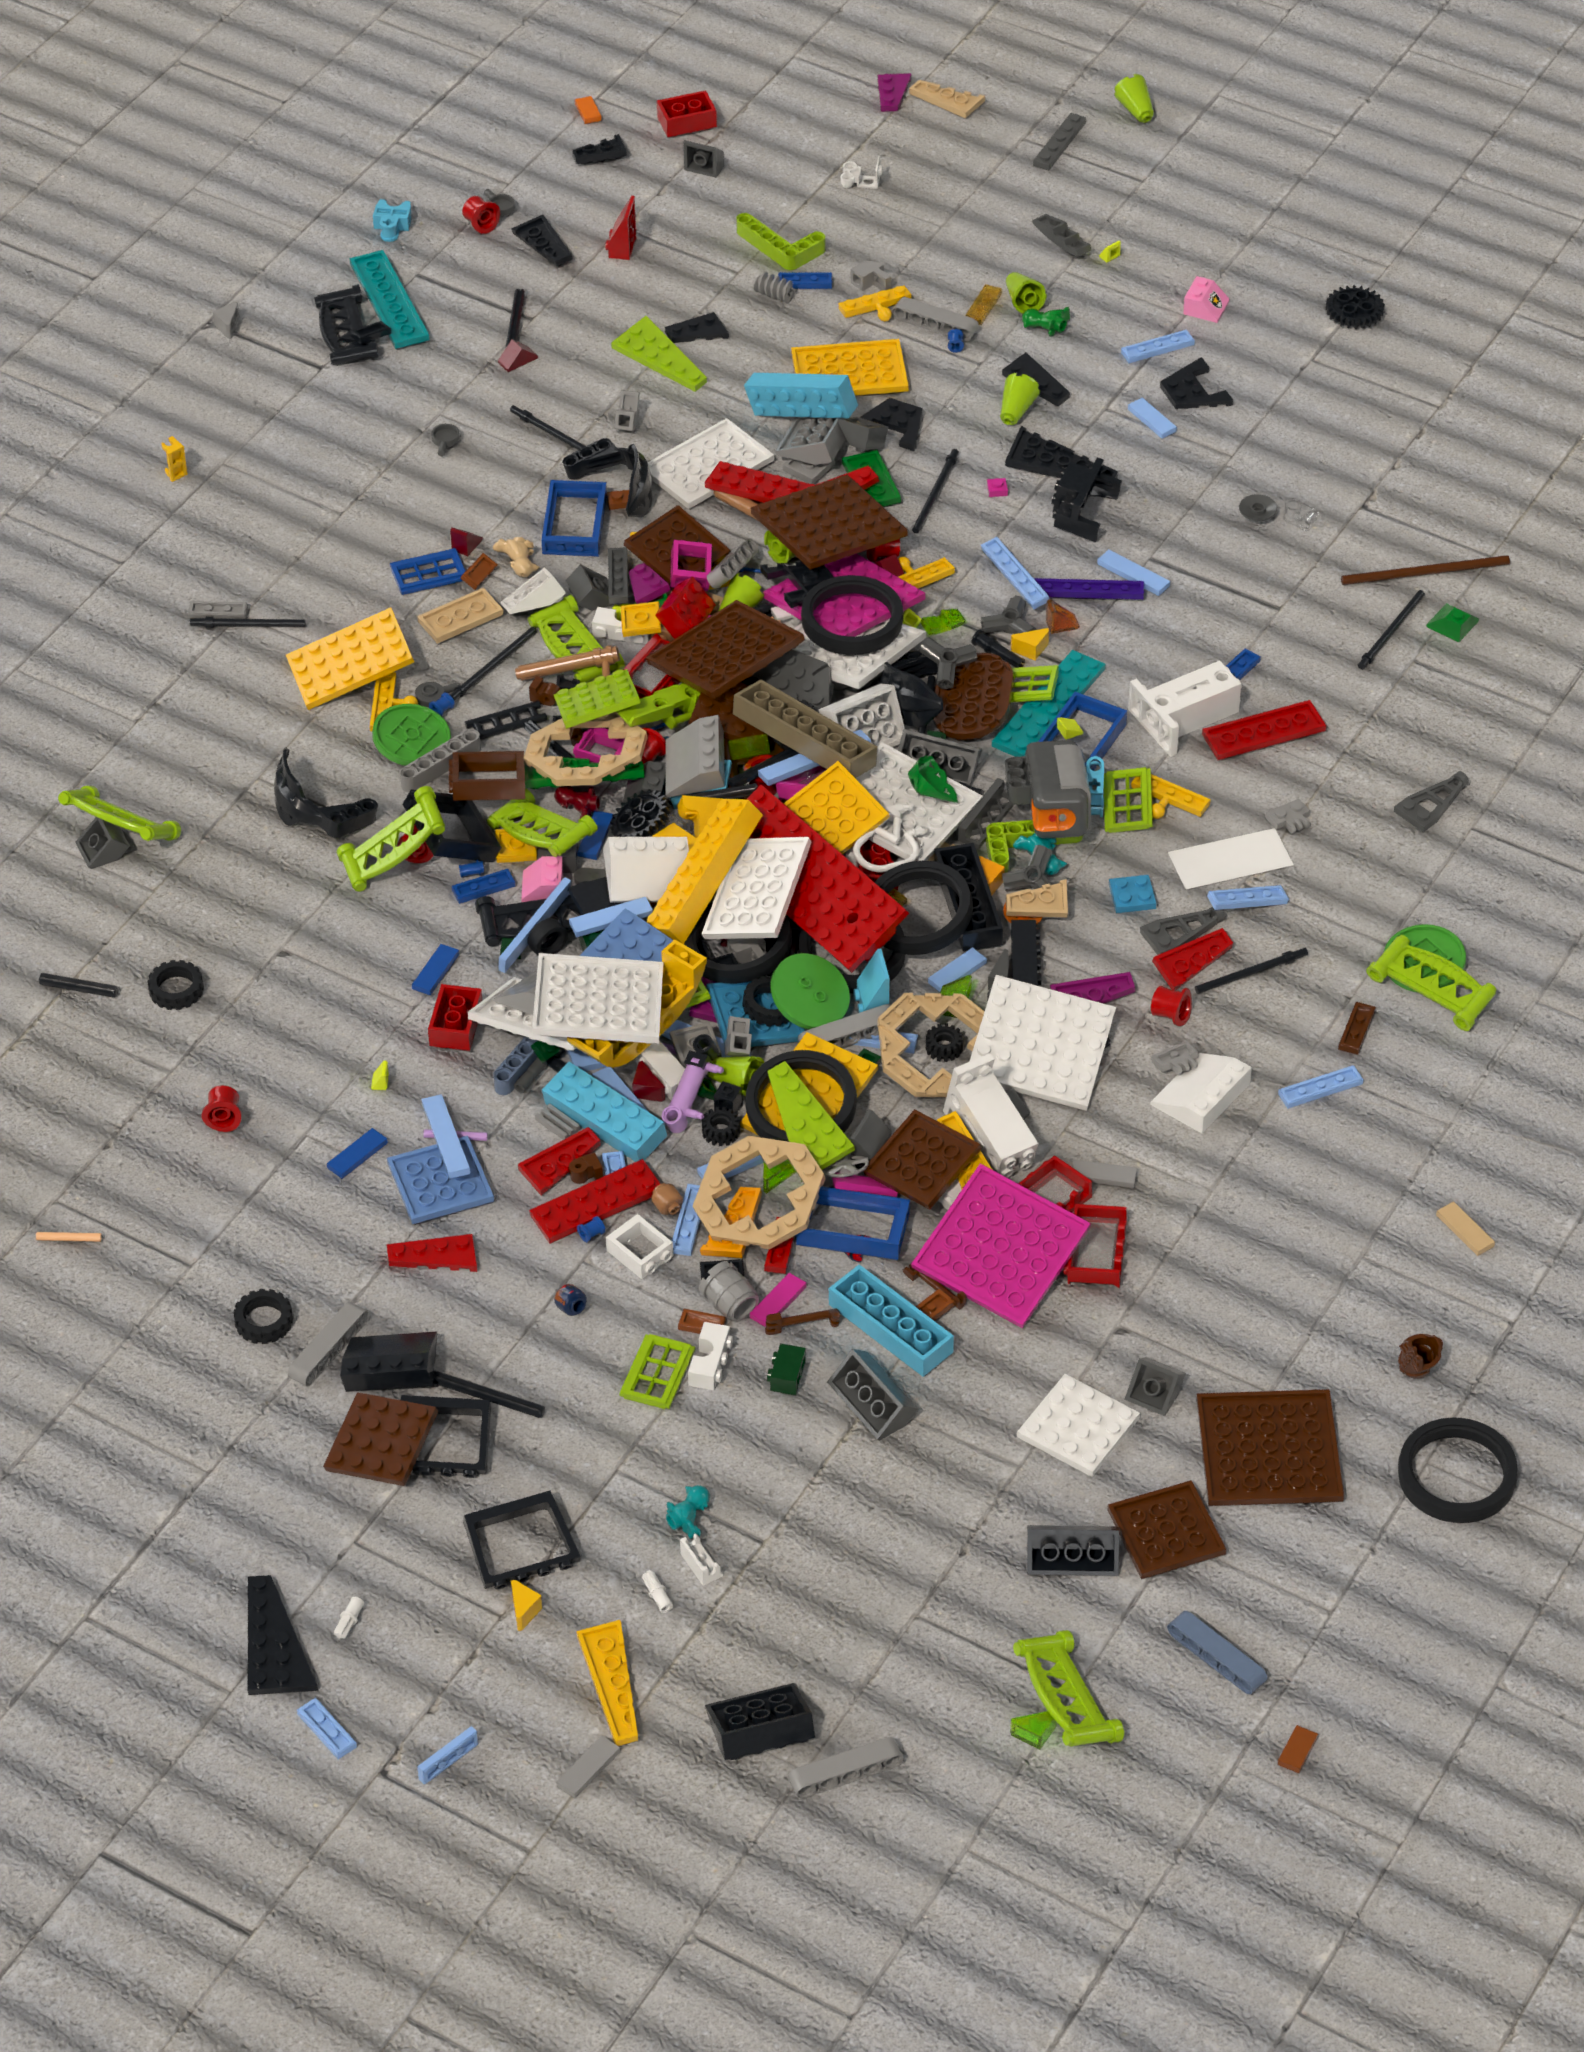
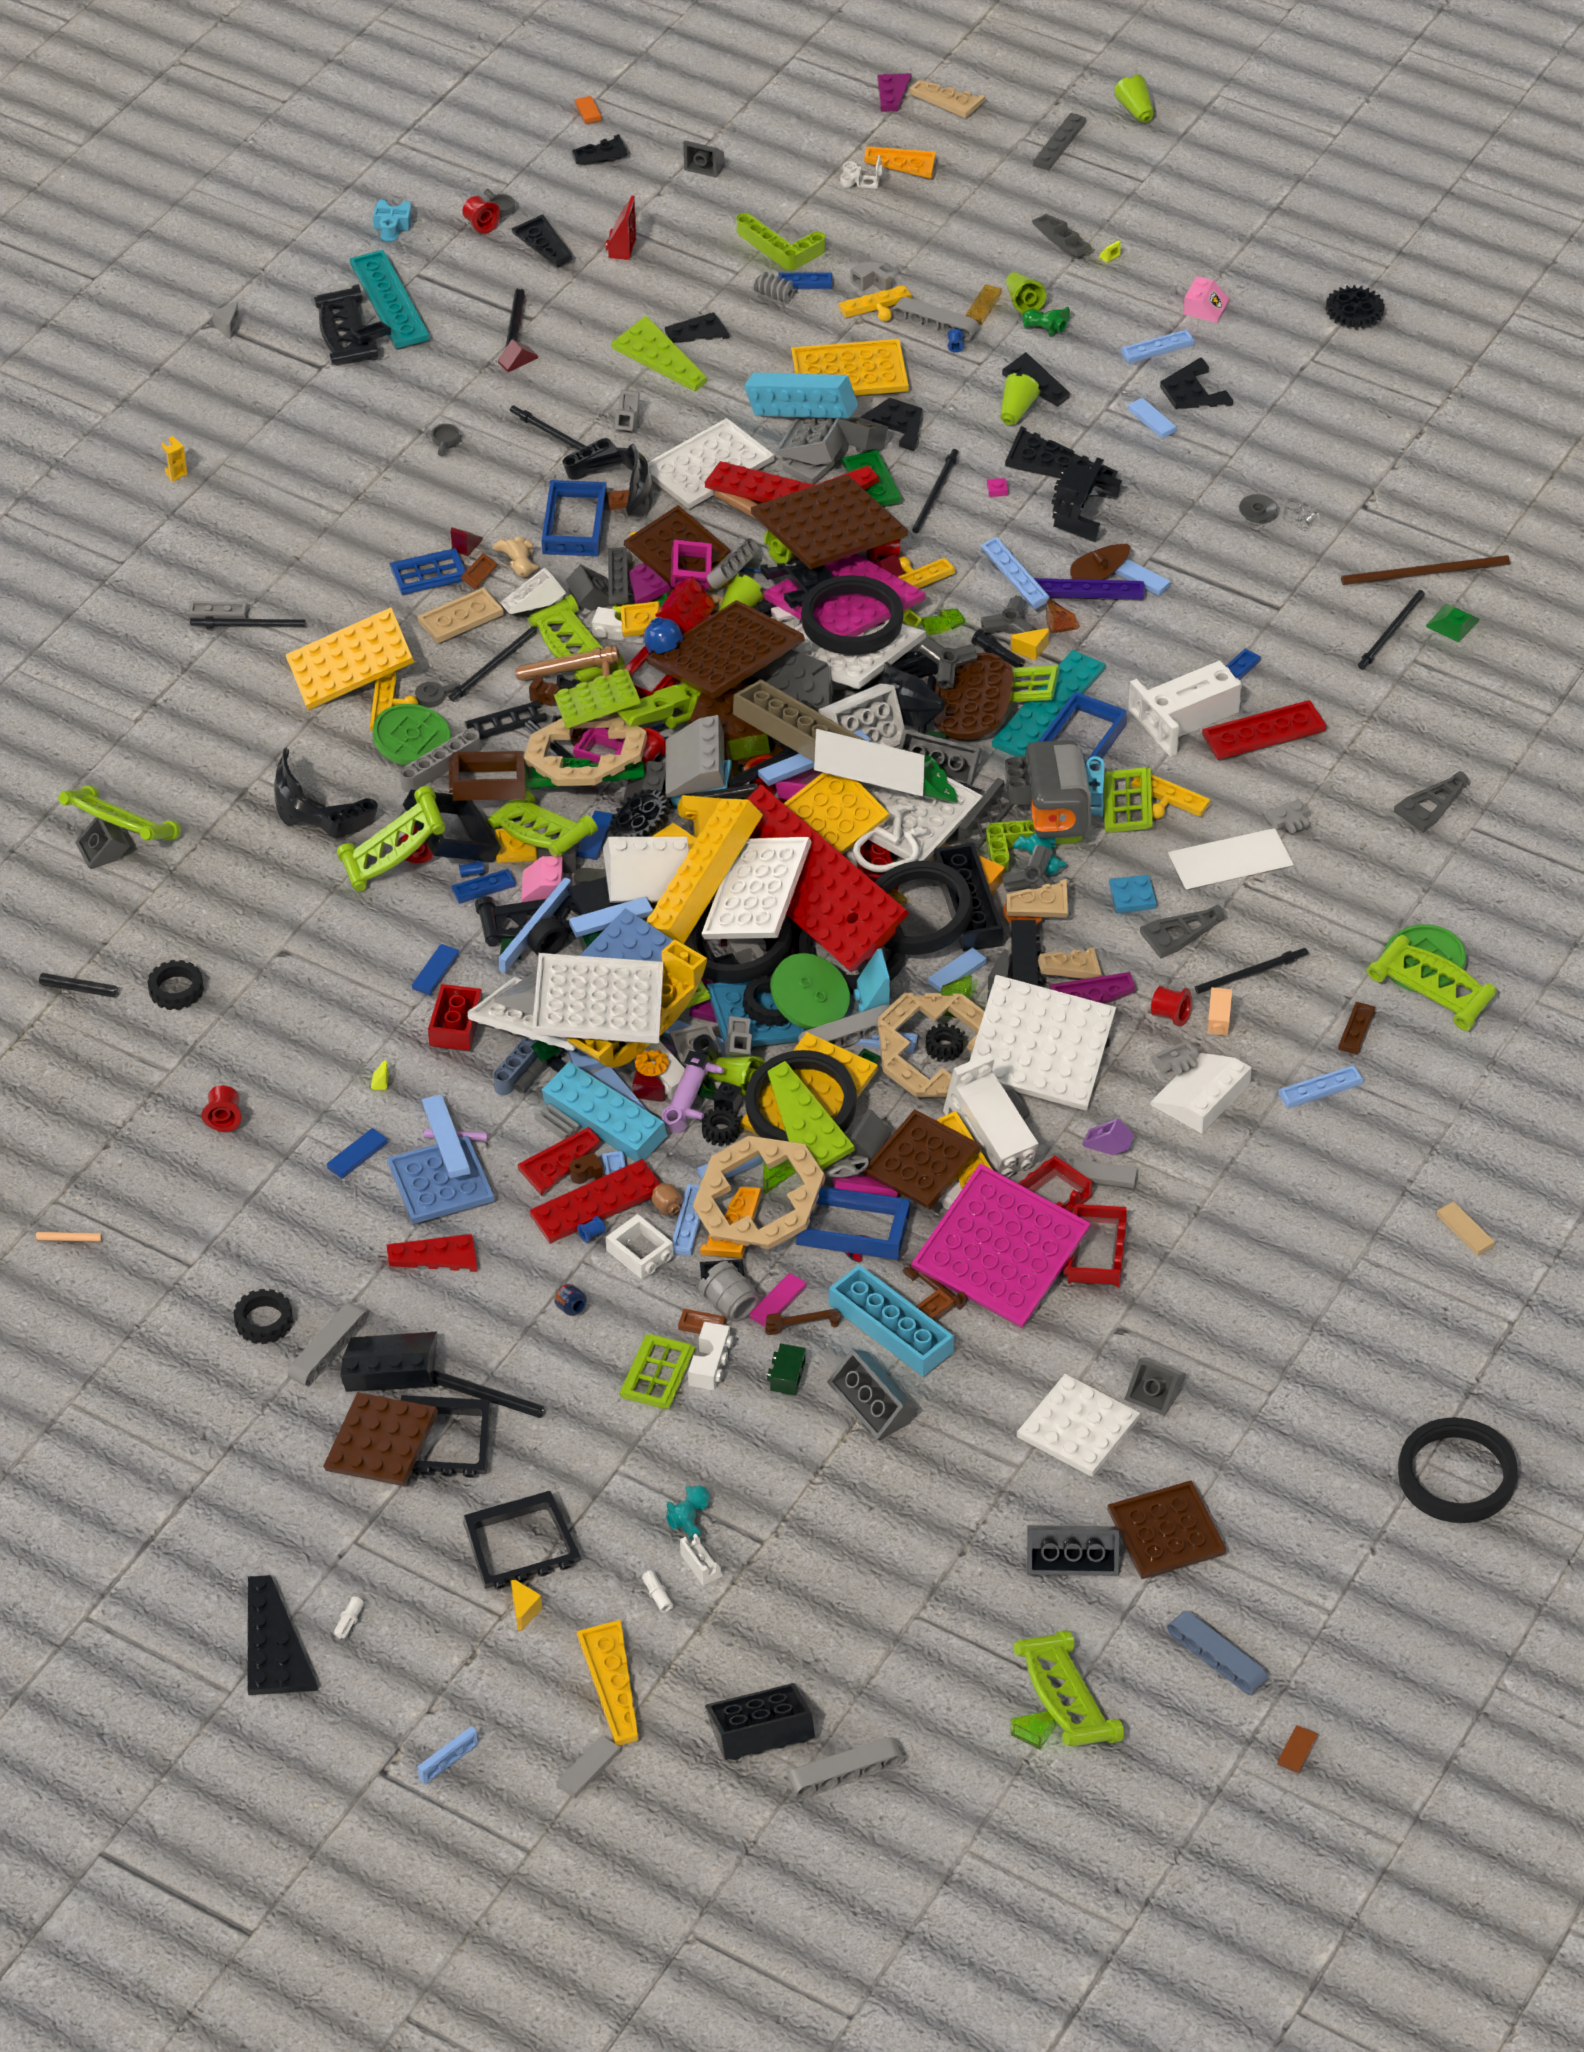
light blue tile [297,1698,357,1760] -> none
blue bush [429,692,455,716] -> none
dark red animal [554,786,600,818] -> none
red brick [657,90,717,137] -> none
red plate [764,1217,795,1274] -> none
neon yellow slope [1057,717,1083,740] -> none
red wing [1152,928,1233,991] -> none
reddish brown plate [1196,1389,1344,1506] -> none
light blue tile [1207,885,1289,910] -> none
reddish brown helmet [1398,1334,1443,1379] -> none
none -> light orange gear [635,1049,669,1076]
none -> blue cylinder [643,617,683,654]
none -> white sticker [814,729,924,796]
none -> light orange wing [864,146,936,179]
none -> tan wing [1038,948,1102,979]
none -> reddish brown shield [1070,544,1131,580]
none -> medium lavender slope [1082,1118,1134,1155]
none -> light nougat slope [1207,988,1232,1036]

